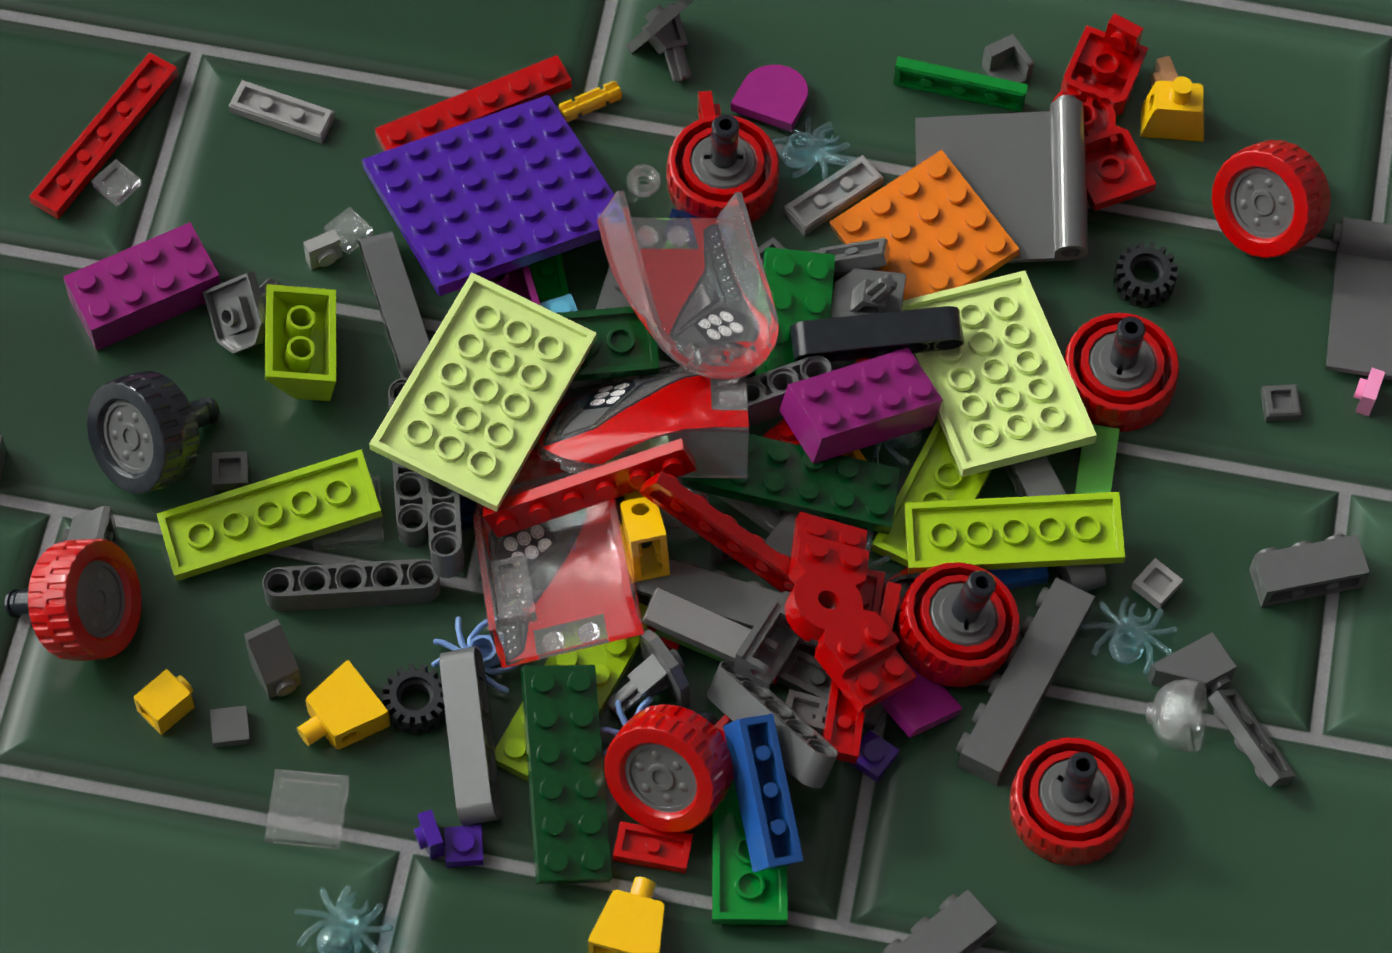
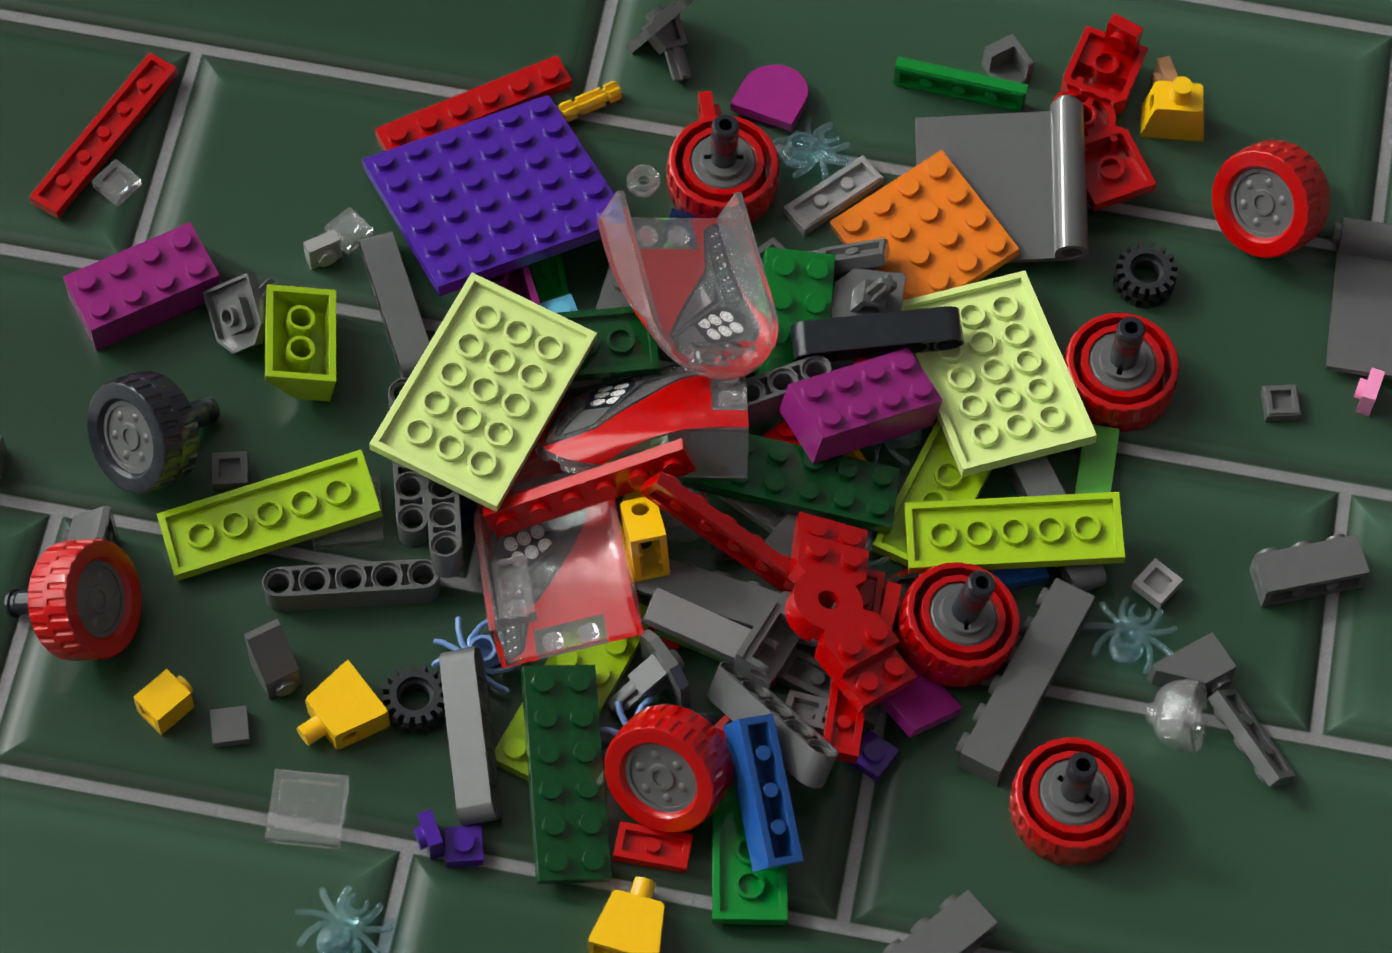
light grey tile [228,80,335,144] -> none

